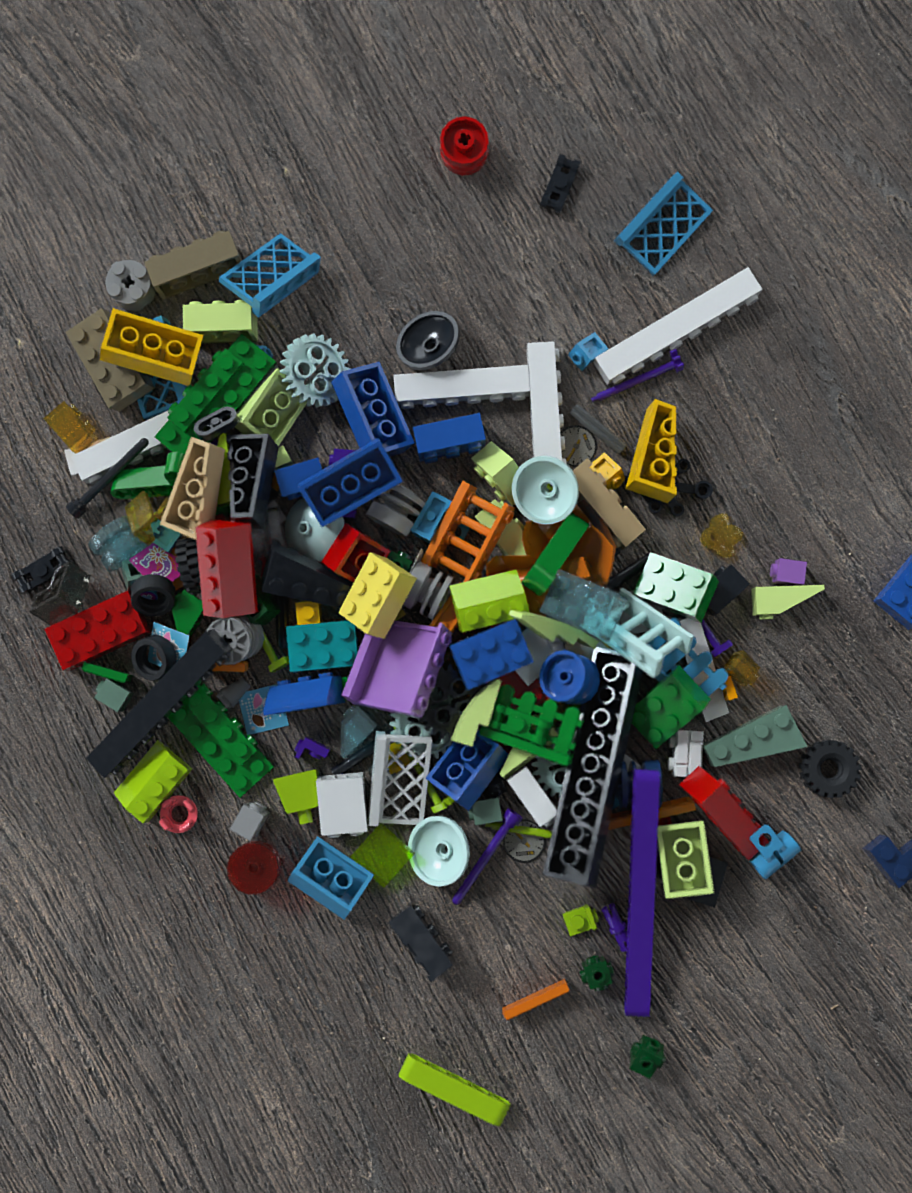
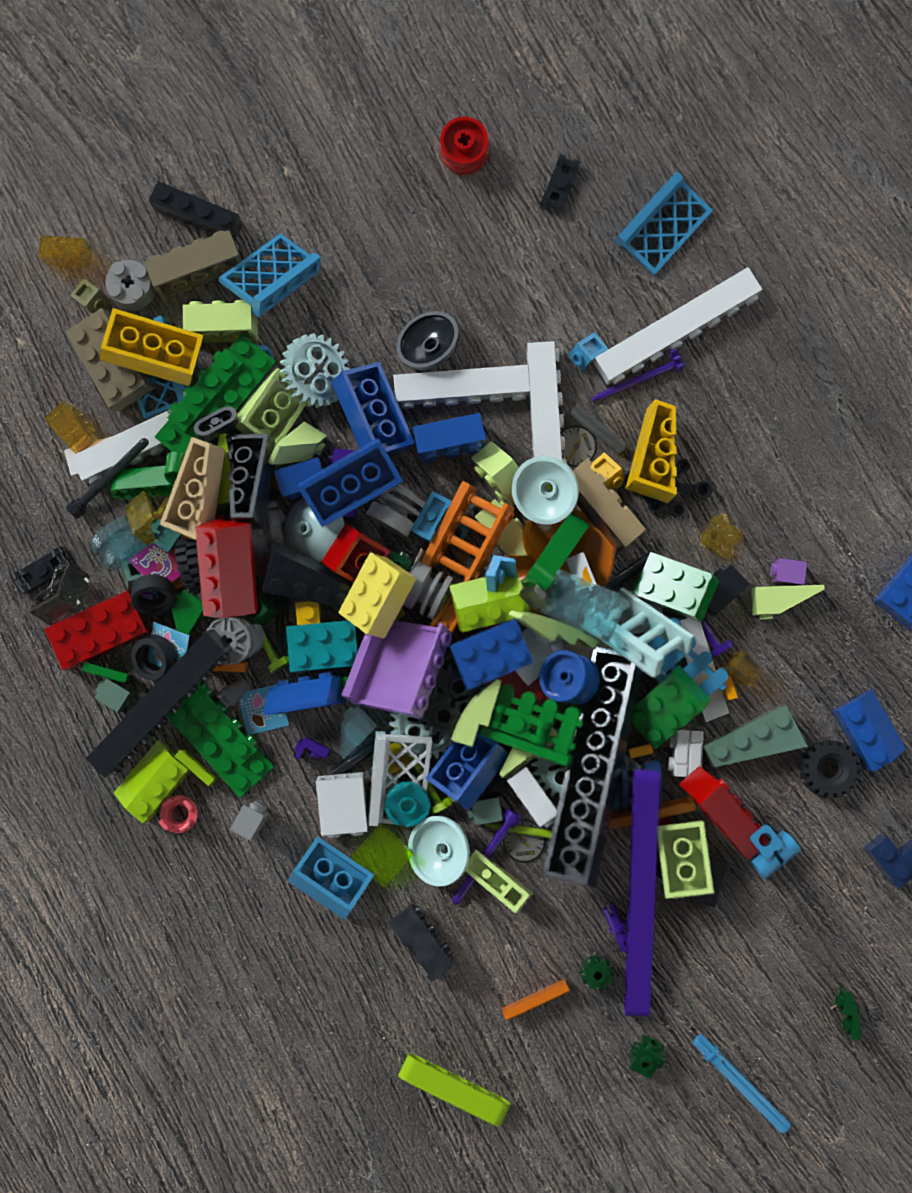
clear red wheel [227,840,282,894] -> none
lime torso [273,769,319,825] -> none
lime bracket [562,904,599,937] -> none
none -> clear yellow brick [38,235,92,268]
none -> olive bracket [70,279,111,314]
none -> black brick [149,181,243,241]
none -> lime tile [174,750,218,786]
none -> yellowish green slope [268,422,327,465]
none -> teal tile [385,782,430,827]
none -> yellowish green slope [465,850,533,913]
none -> dark azure bracket [485,555,517,592]
none -> clear smoke tile [519,585,552,610]
none -> white sticker [566,552,598,595]
none -> light orange tile [628,743,653,759]
none -> dark azure axle [693,1034,791,1133]
none -> blue slope [832,689,906,772]
none -> dark green slope [835,987,861,1041]

